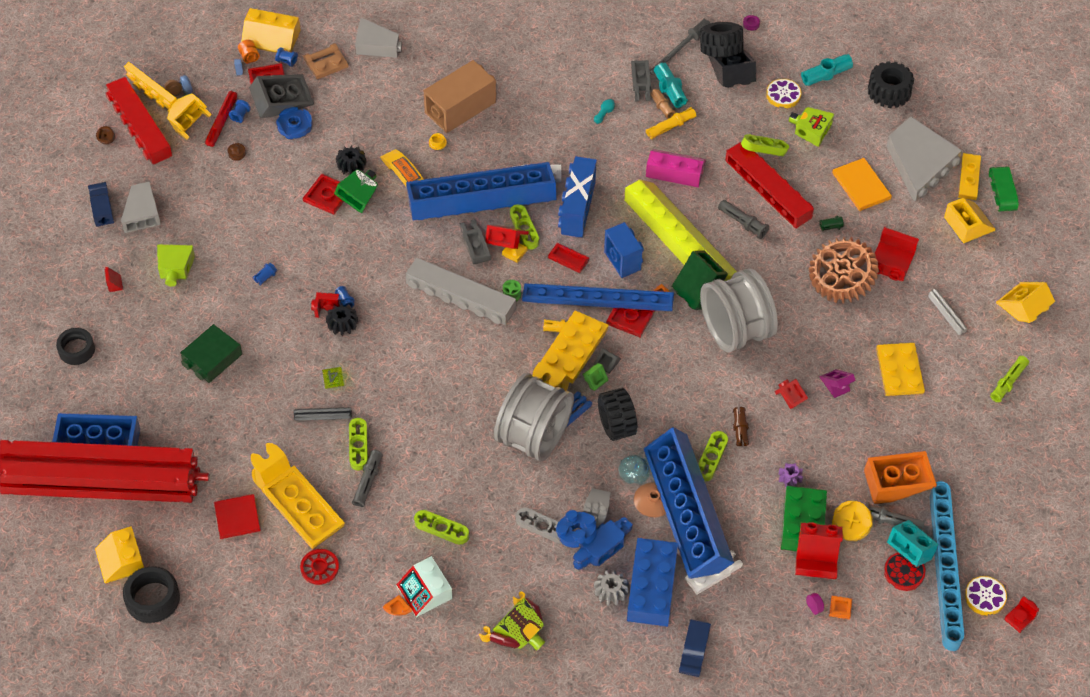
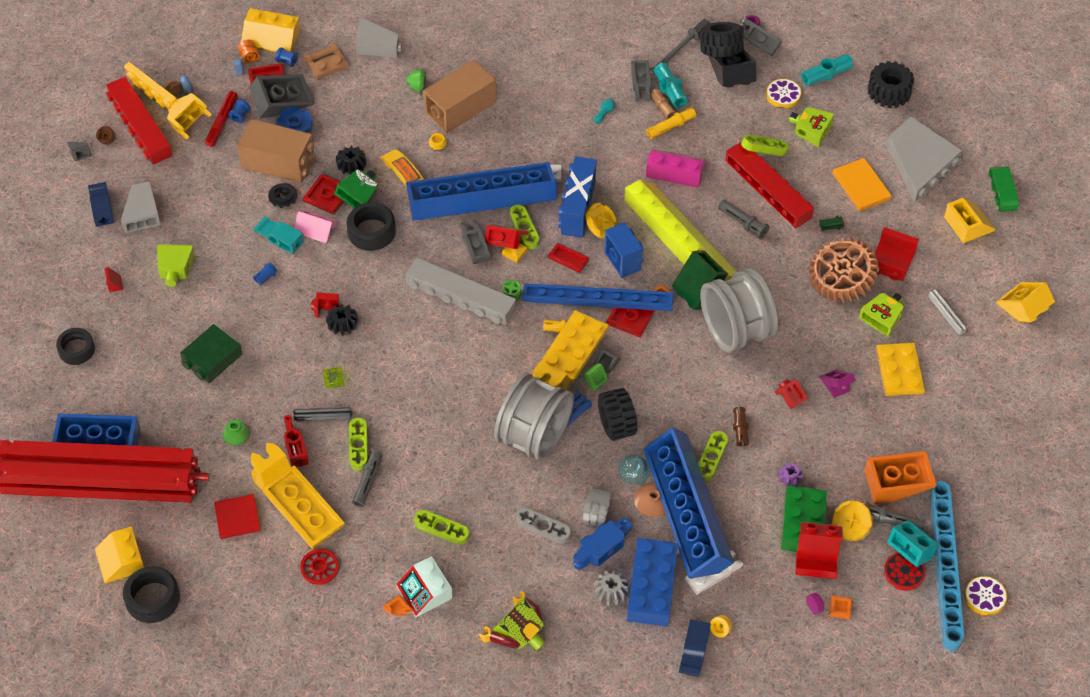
reddish brown tile [227,143,246,161] -> none
blue pin [335,286,355,308] -> none
blue plate [556,510,598,548] -> none
yellow plate [958,153,981,200] -> none
lime pin [990,356,1029,402] -> none
red bracket [1004,596,1039,633] -> none
none -> dark grey slope [67,142,91,162]
none -> bright green cone [223,419,250,445]
none -> medium nougat brick [237,119,316,183]
none -> teal piece [253,216,304,254]
none -> black gear [268,183,298,208]
none -> red piece [284,415,309,468]
none -> bright pink panel [294,210,338,243]
none -> black tyre [346,202,396,251]
none -> bright green cone [407,69,426,93]
none -> yellow tile [585,202,617,239]
none -> yellow tile [710,615,732,637]
none -> dark grey plate [740,17,782,56]
none -> lime torso [859,293,904,337]

